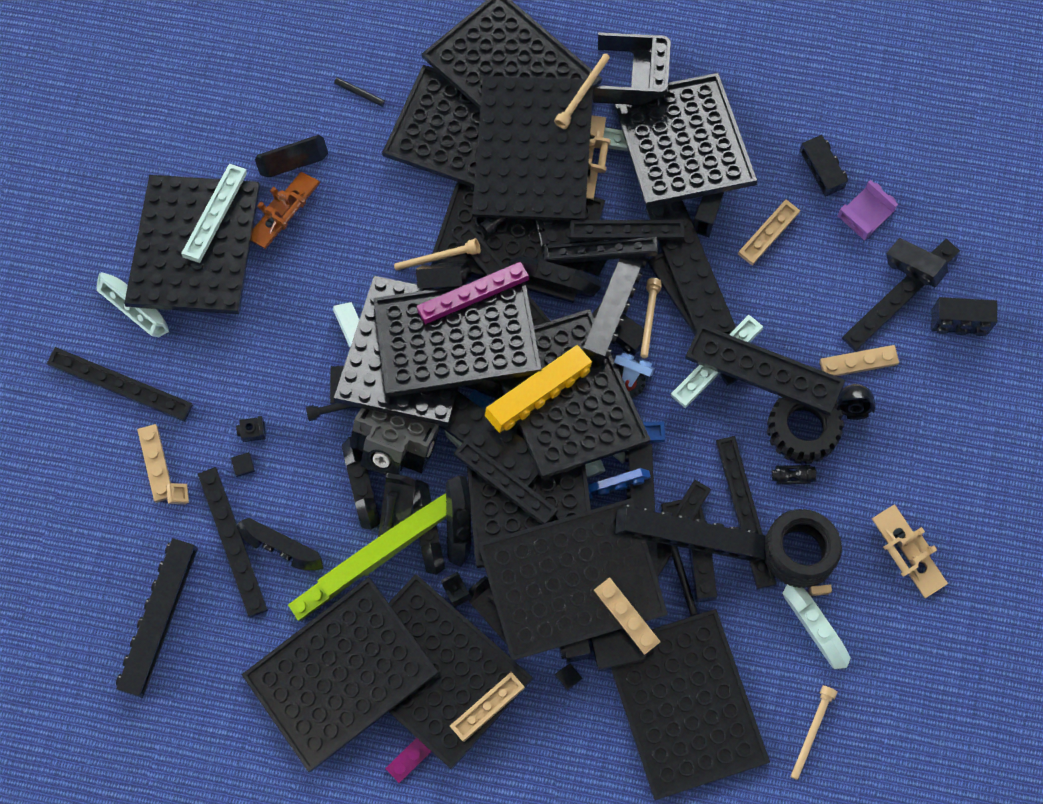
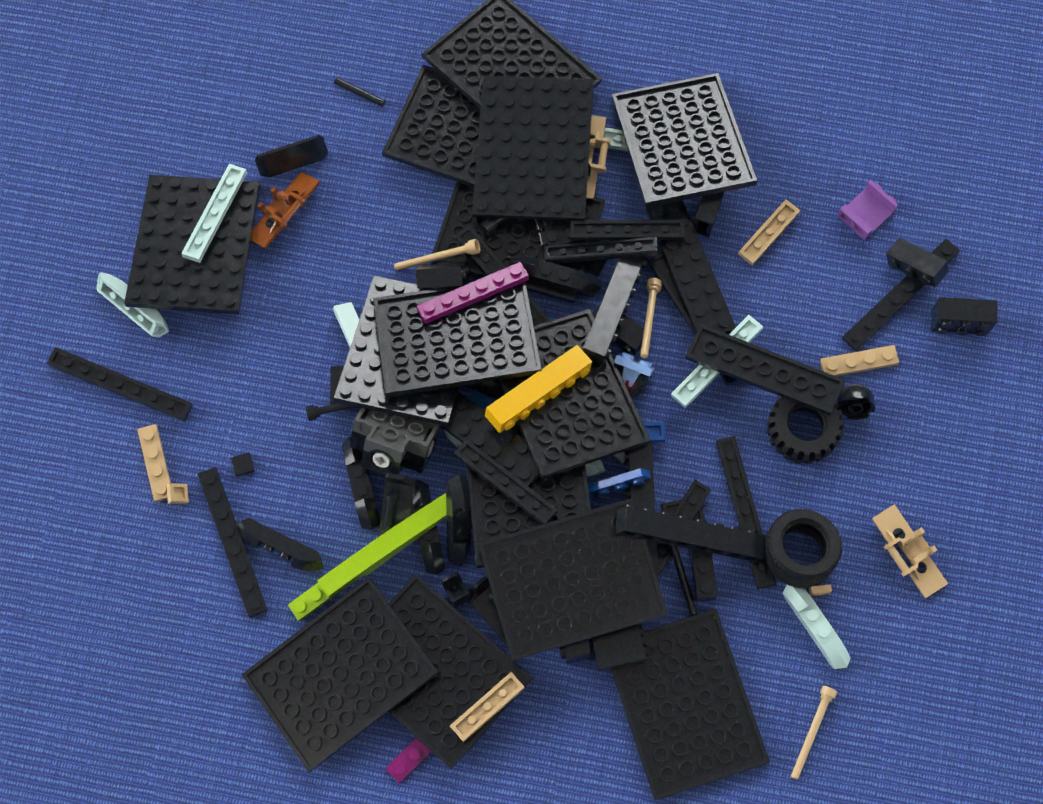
black brick [116,538,198,698] -> none
black brick [236,416,266,442] -> none
tan piece [554,54,610,129] -> none
black slope [555,663,583,691] -> none
black windscreen [593,32,671,105] -> none
tan plate [594,577,660,655] -> none
black piece [772,465,816,485] -> none
black brick [800,135,848,197] -> none

